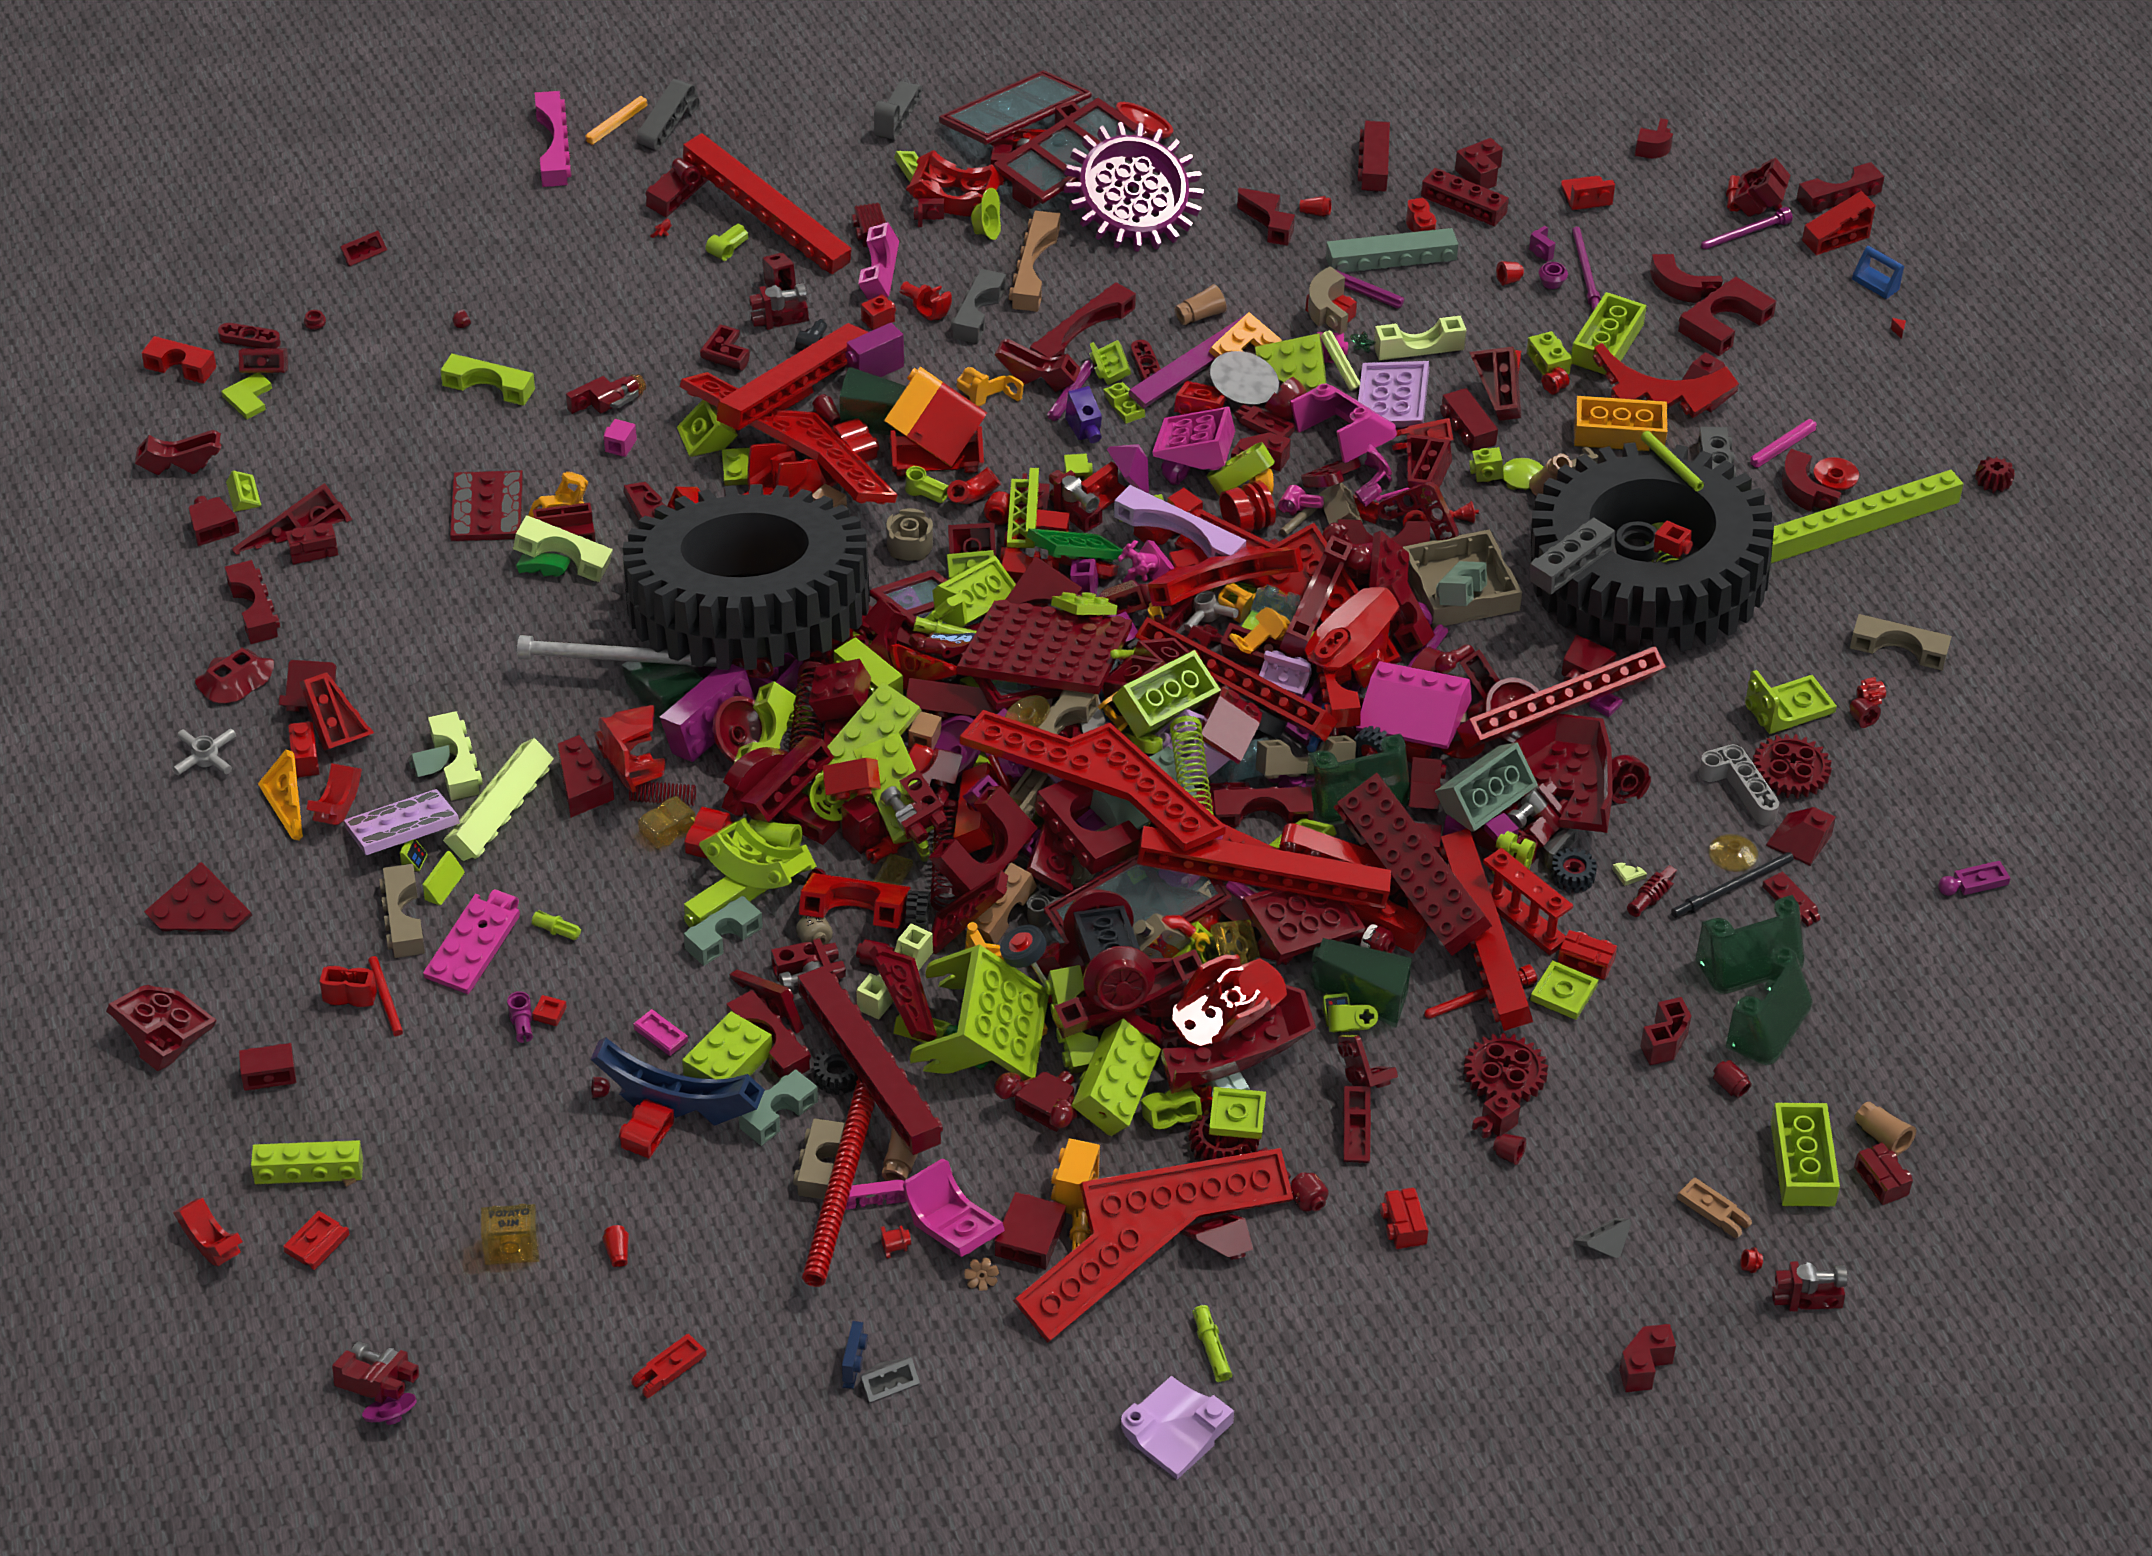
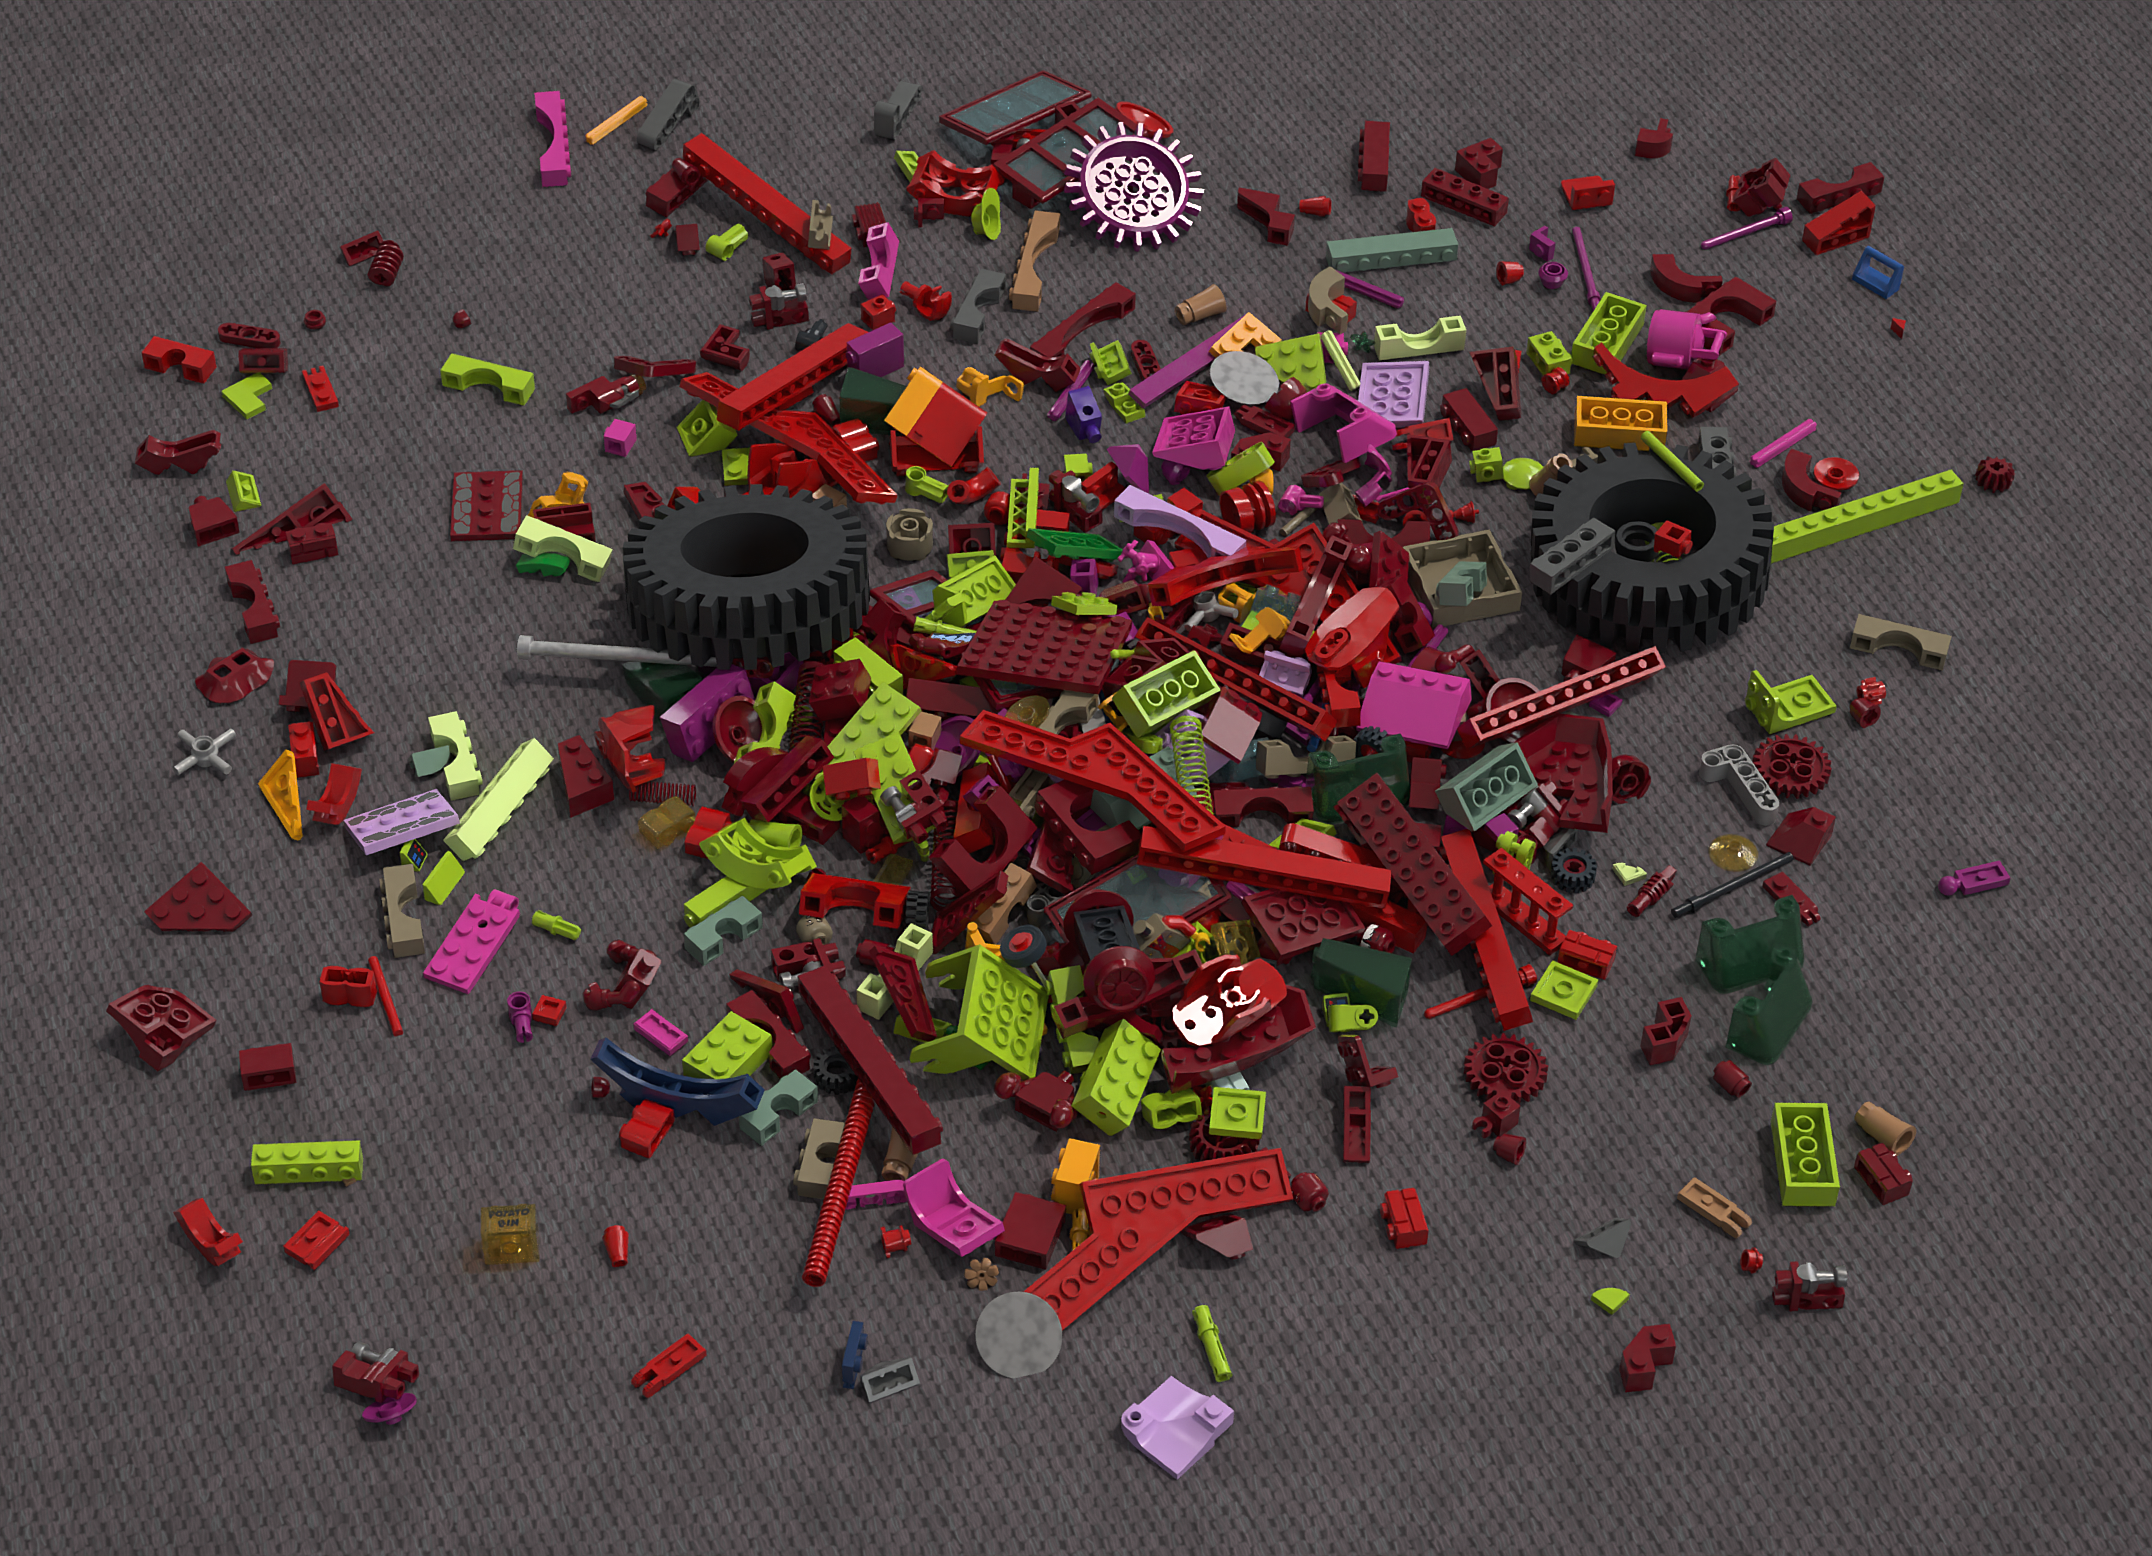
none -> red hinge [301,366,339,412]
none -> dark red piece [367,240,404,286]
none -> dark red torso [582,939,662,1011]
none -> dark red beam [614,356,696,377]
none -> dark red arch [675,224,700,255]
none -> dark tan hinge [808,200,833,250]
none -> flat silver sticker [975,1292,1062,1378]
none -> lime tile [1591,1288,1630,1315]
none -> dark pink piece [1647,309,1727,370]

